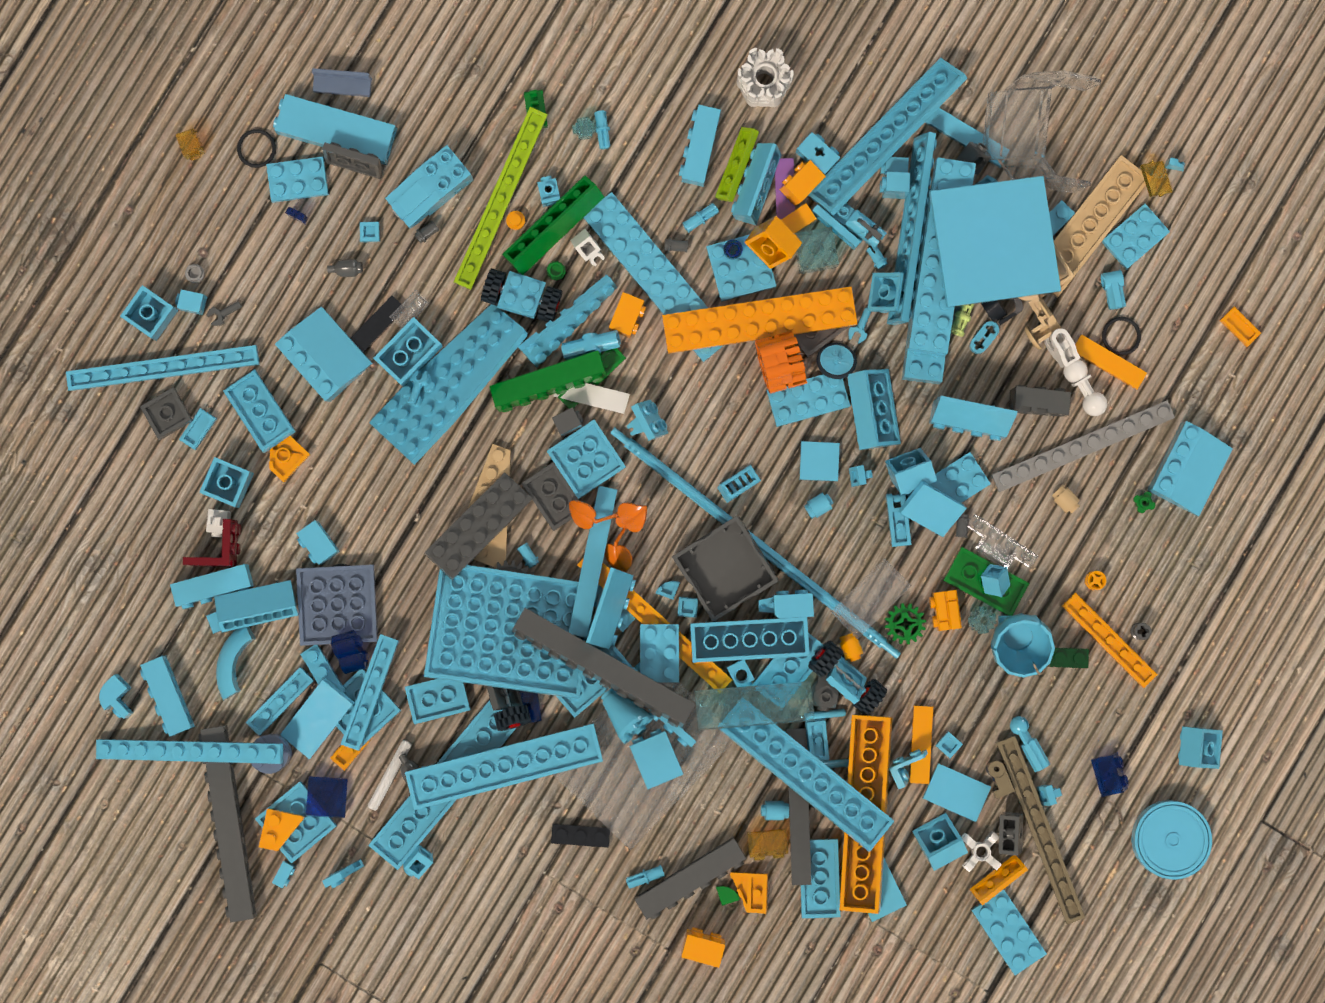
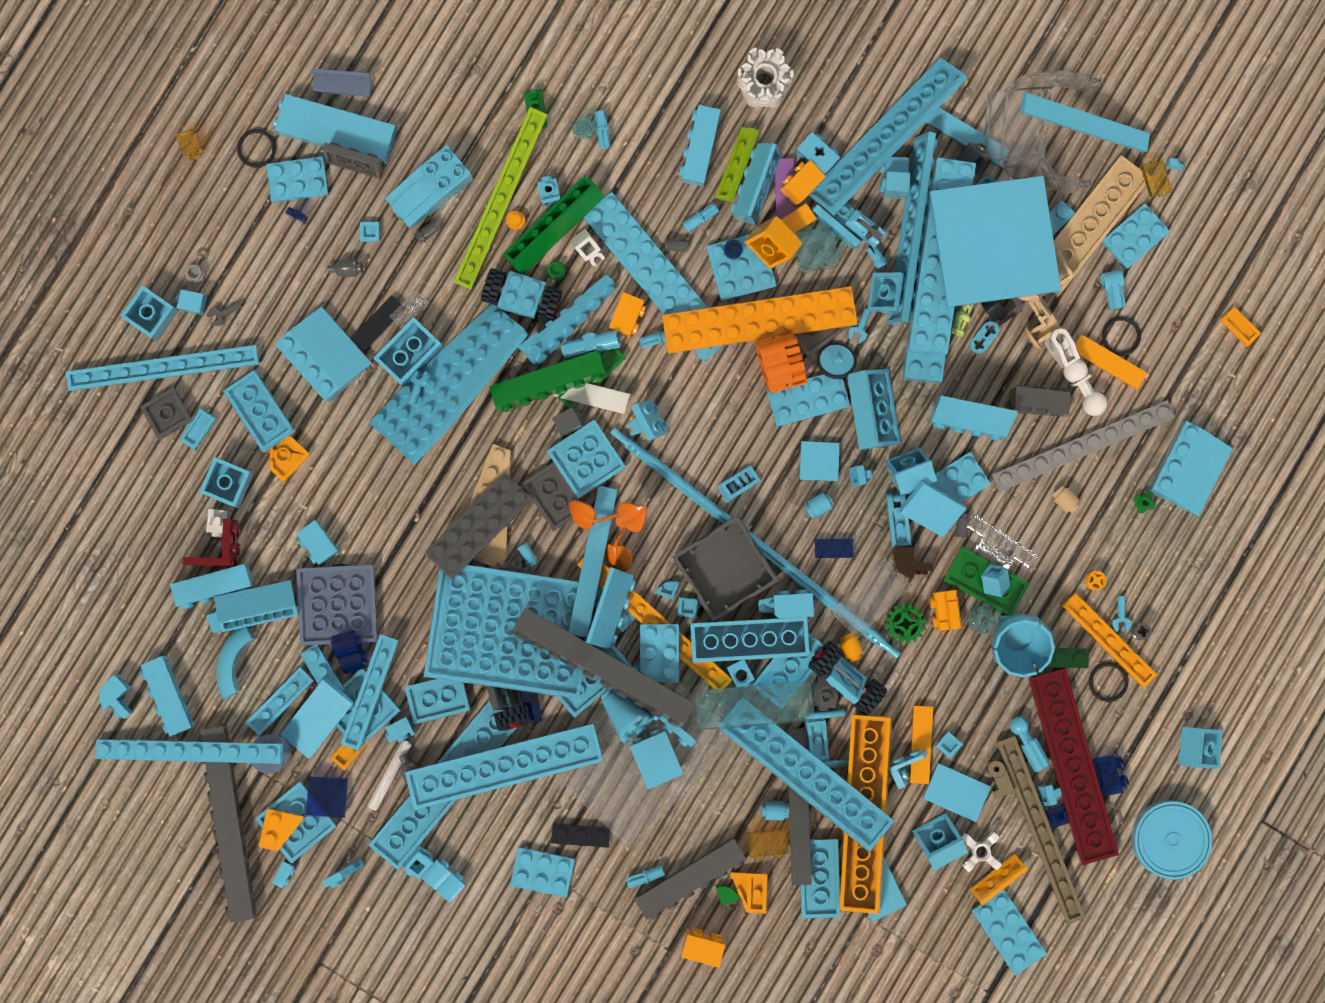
dark grey brick [999,812,1024,856] -> none
none -> medium azure brick [385,716,416,743]
none -> medium azure brick [421,858,466,903]
none -> medium azure plate [510,847,575,897]
none -> medium azure axle [639,330,666,348]
none -> clear blue tile [814,539,853,558]
none -> dark brown brick [892,547,933,578]
none -> medium azure tile [1020,93,1150,153]
none -> dark red plate [1028,668,1119,865]
none -> clear blue tile [1045,804,1069,829]
none -> black piece [1089,662,1128,702]
none -> medium azure bar [1111,596,1132,632]

